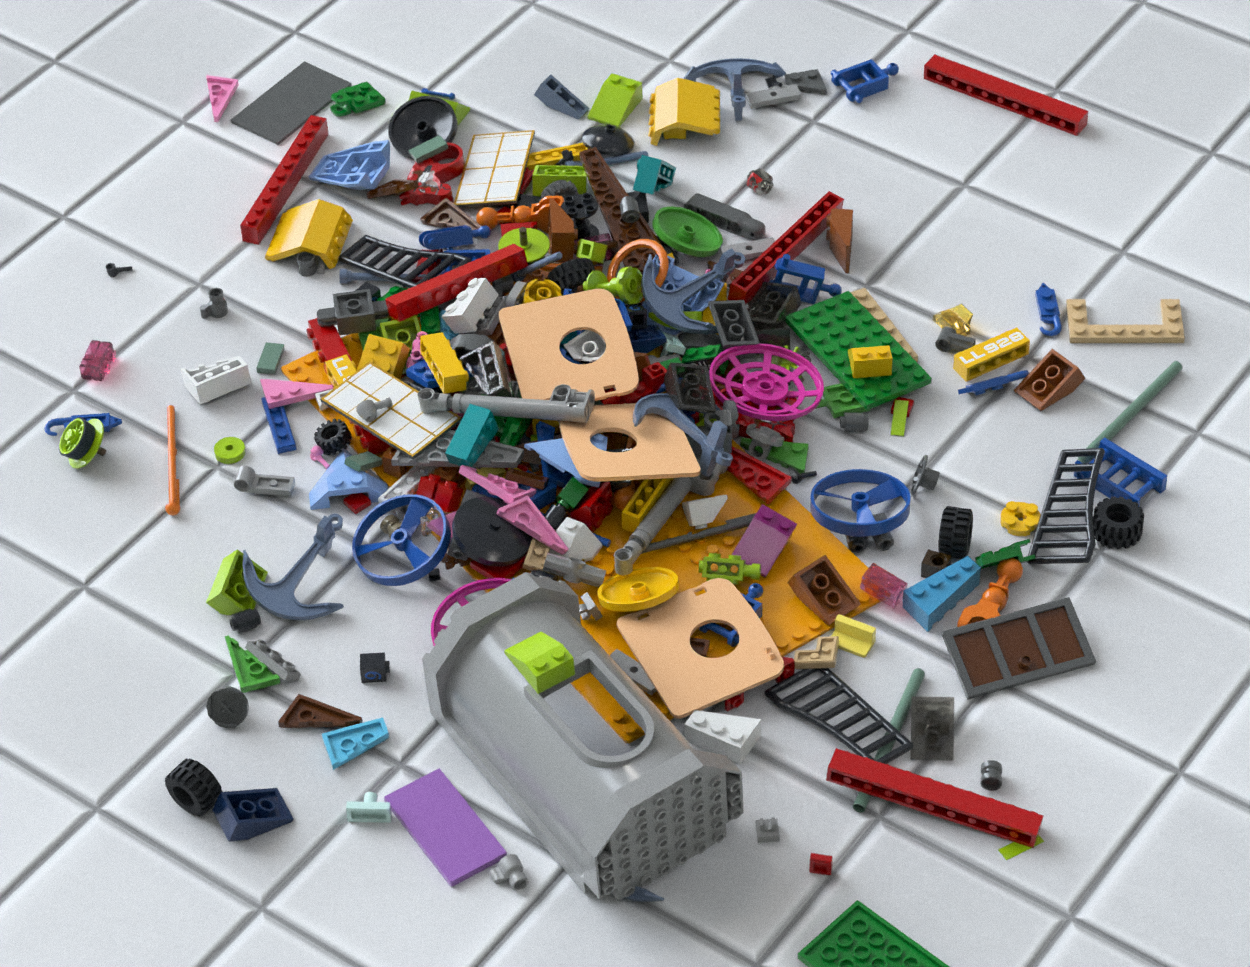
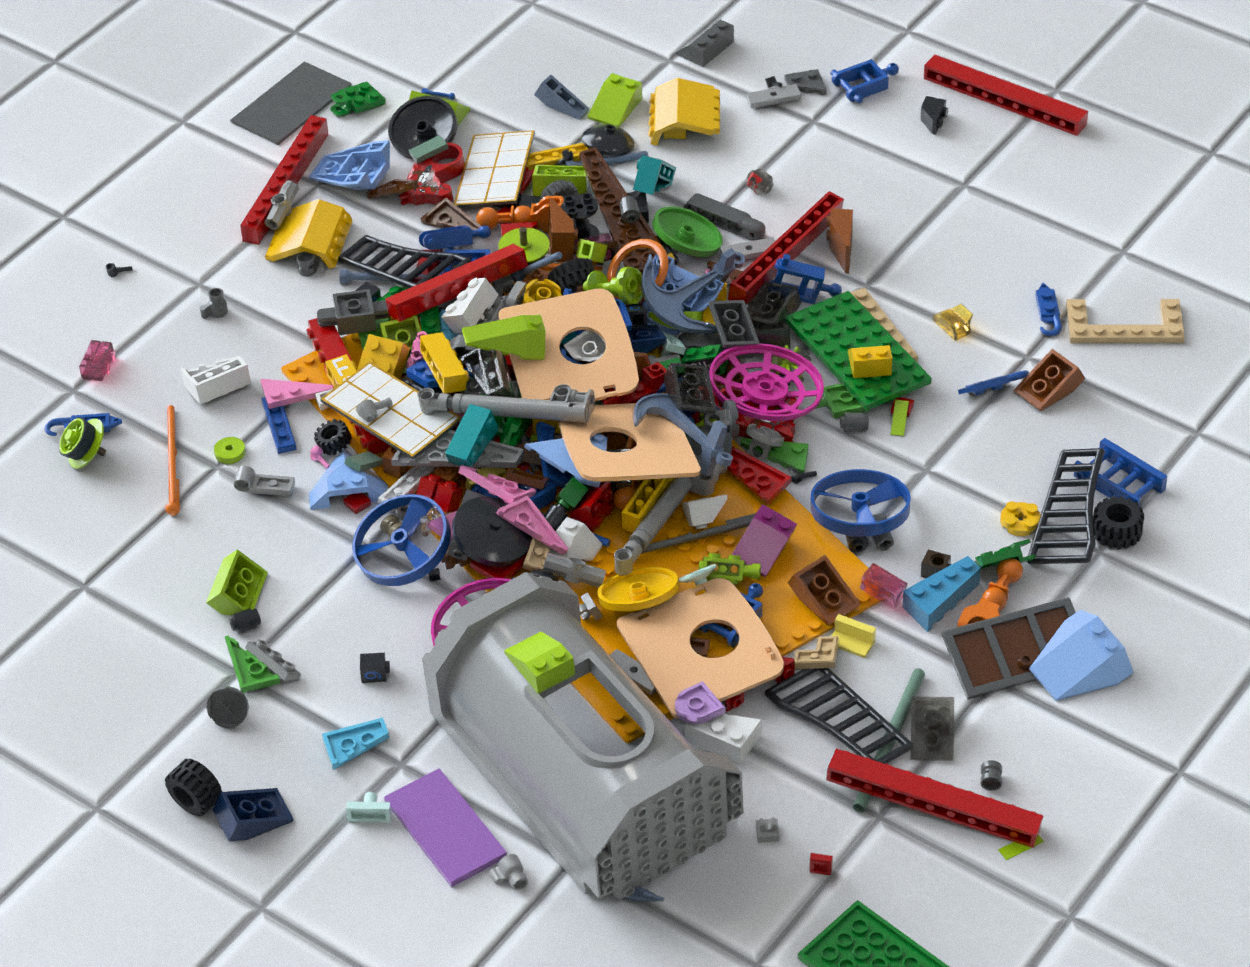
bright pink wing [206,75,239,122] -> none
sand blue piece [243,514,344,620] -> none
sand green tile [256,342,285,374] -> none
reddish brown wing [278,694,363,728] -> none
sand blue piece [684,58,786,121] -> none
dark grey wheel [910,455,940,496] -> none
dark grey piece [935,327,976,352] -> none
black tyre [938,506,973,559] -> none
yellow brick [953,327,1030,382] -> none
sand green piece [1078,361,1183,464] -> none
none -> light grey piece [265,181,299,230]
none -> lime wedge [462,315,546,360]
none -> lavender tile [675,681,725,724]
none -> dark grey slope [676,19,734,67]
none -> light aqua dish [678,564,717,586]
none -> black slope [920,96,948,135]
none -> light blue wedge [1029,610,1134,701]

